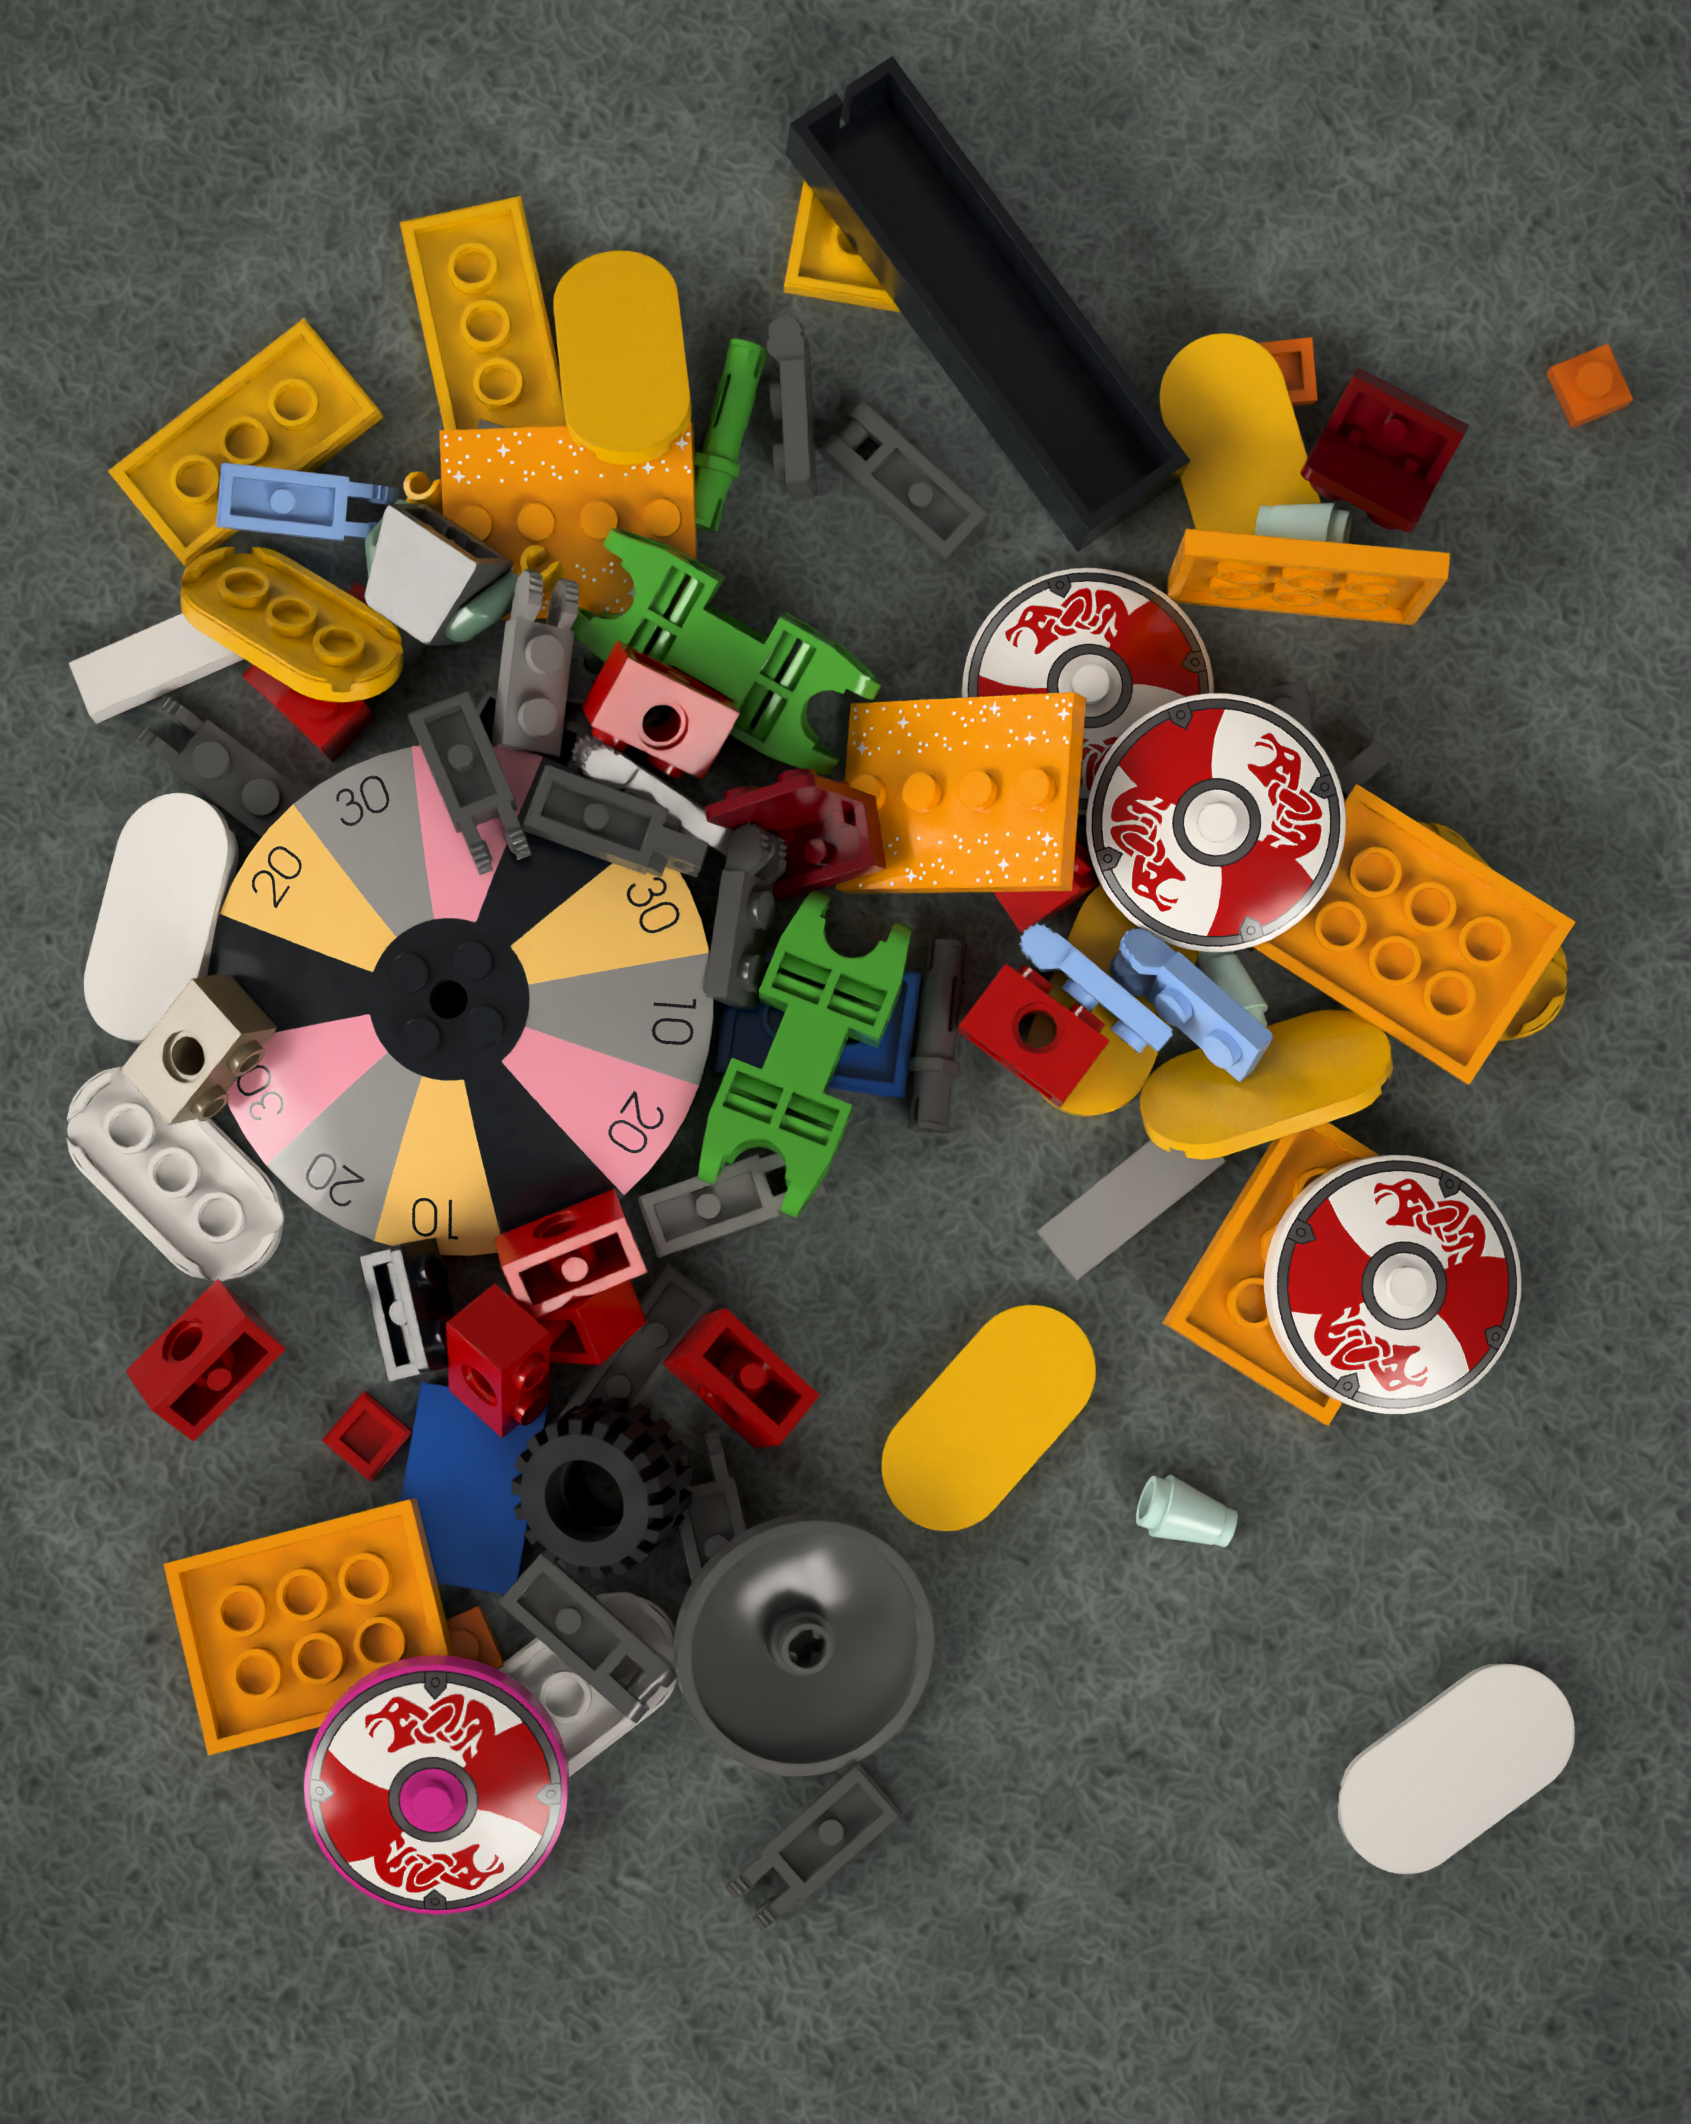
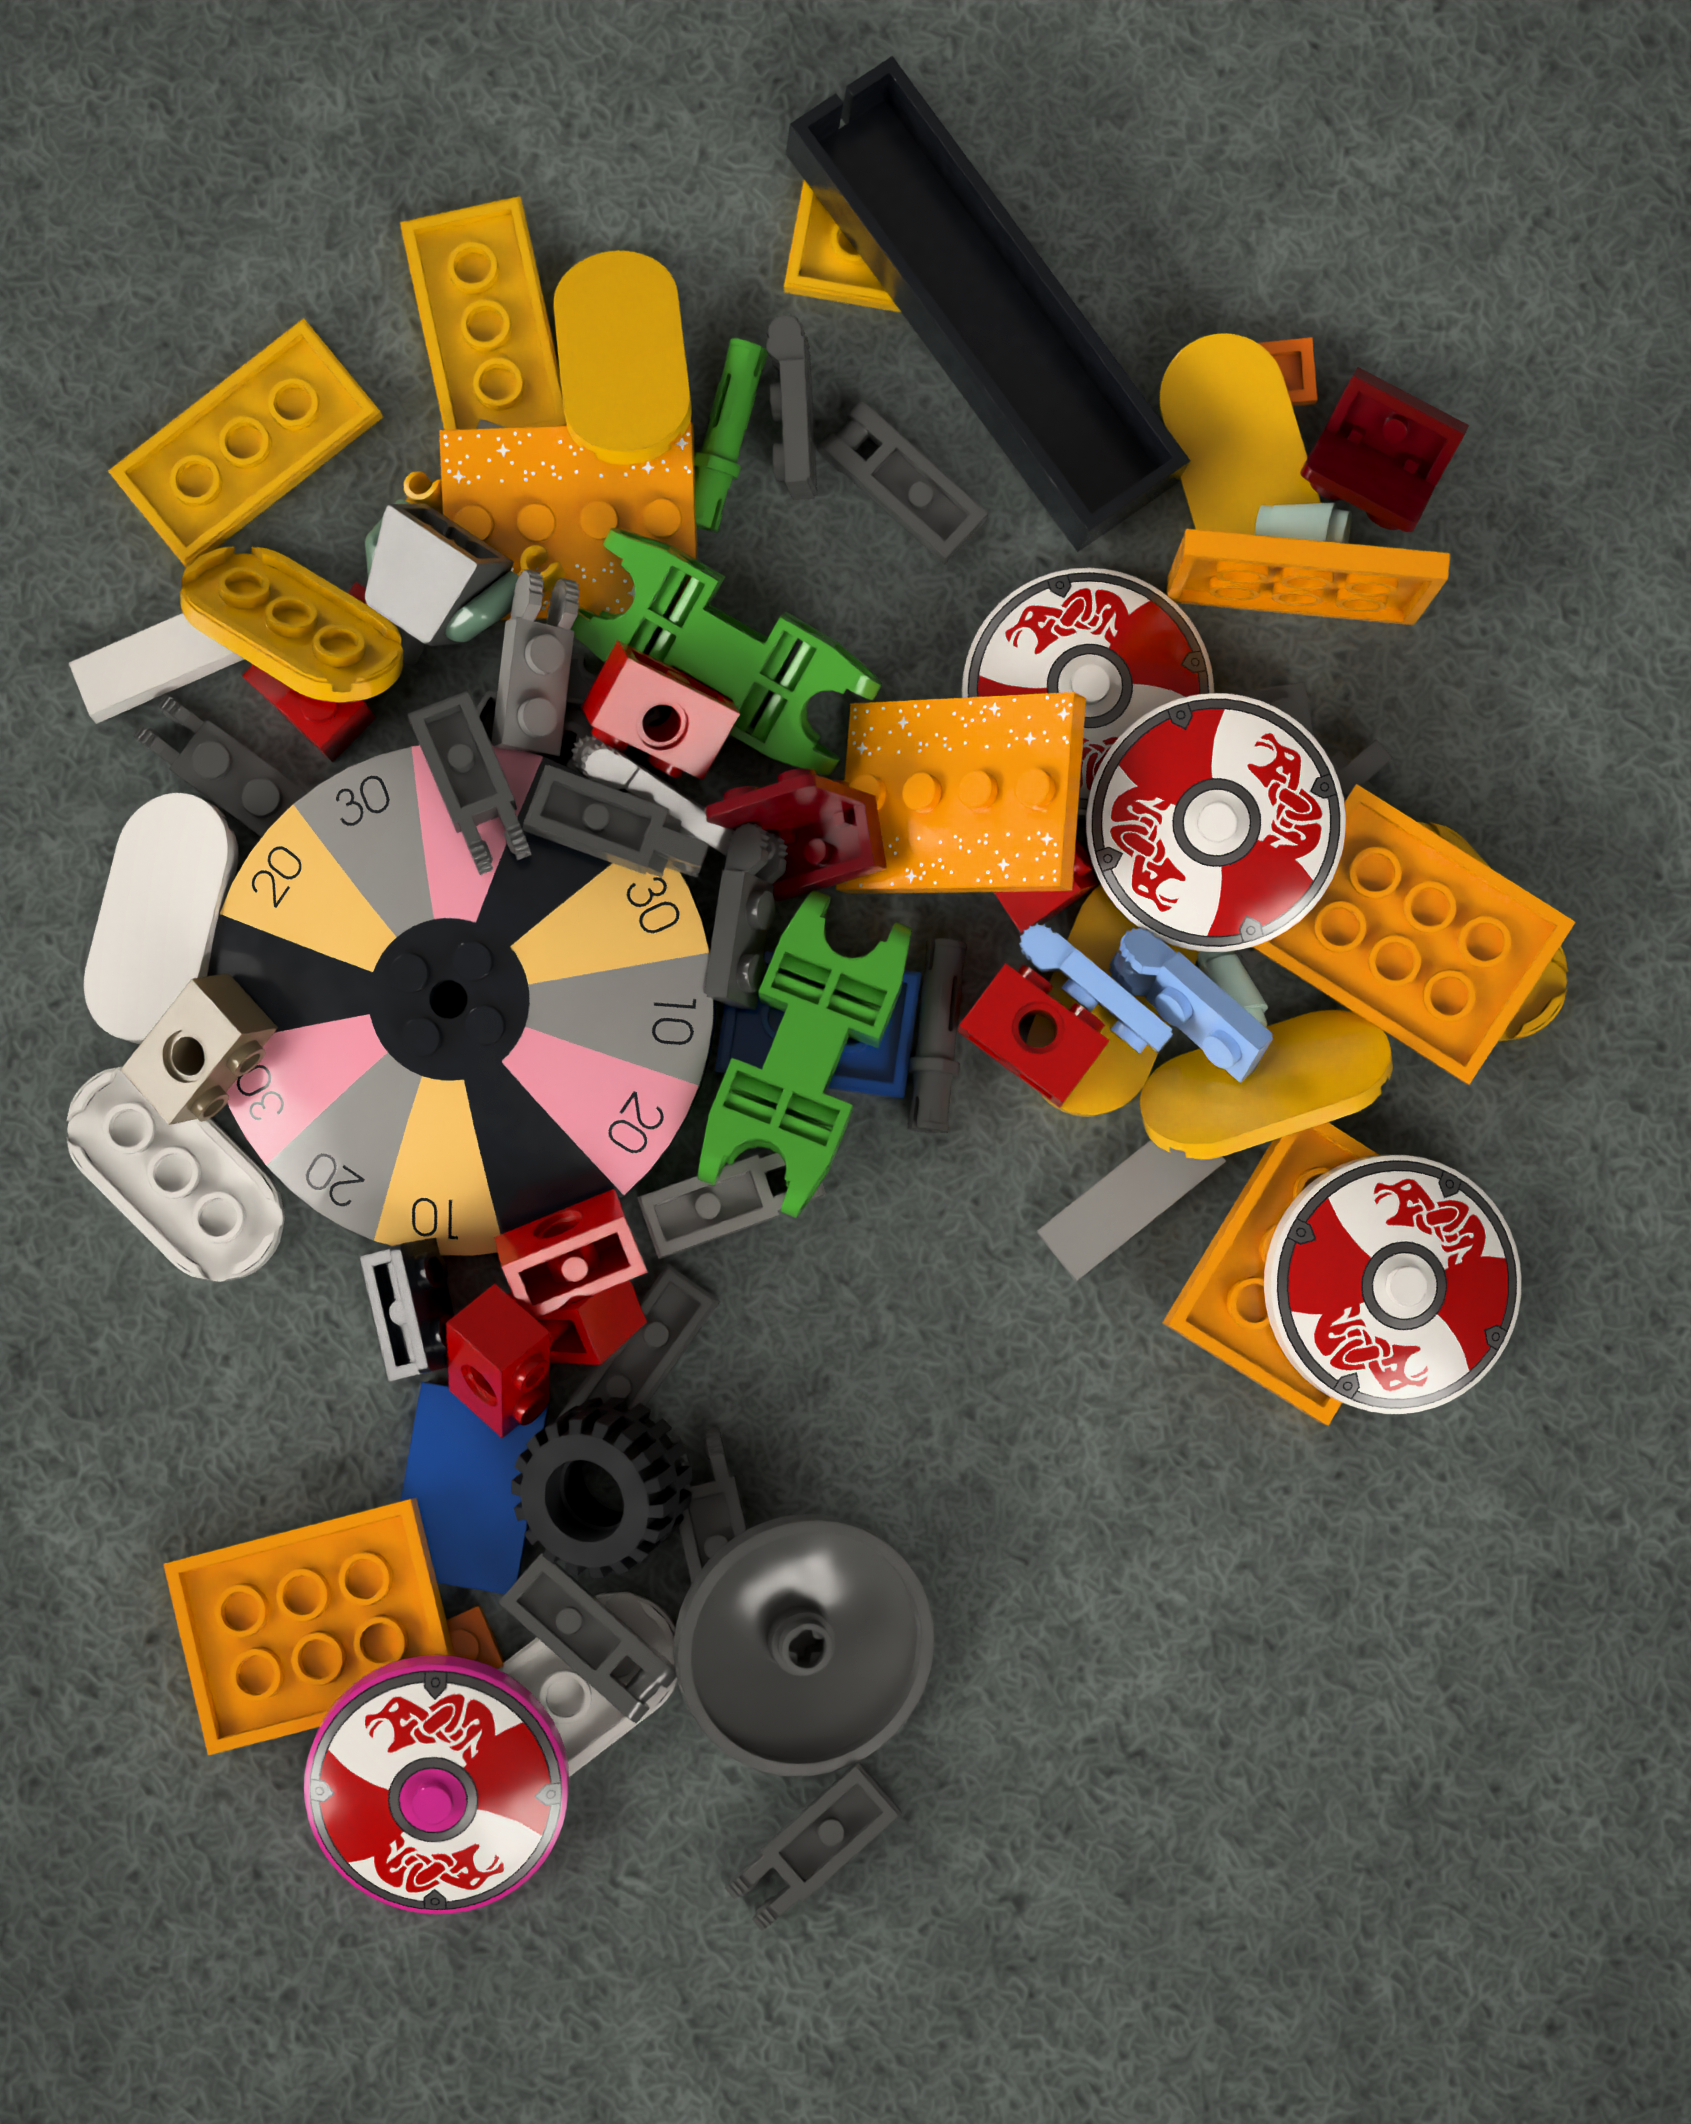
red brick [126,1279,286,1442] -> none
light blue hinge [216,463,399,542] -> none
red tile [322,1391,413,1482] -> none
red brick [662,1308,820,1449] -> none
yellow tile [881,1305,1096,1531] -> none
light aqua cone [1136,1475,1238,1547] -> none
white tile [1338,1663,1575,1874] -> none
orange plate [1546,344,1633,429] -> none

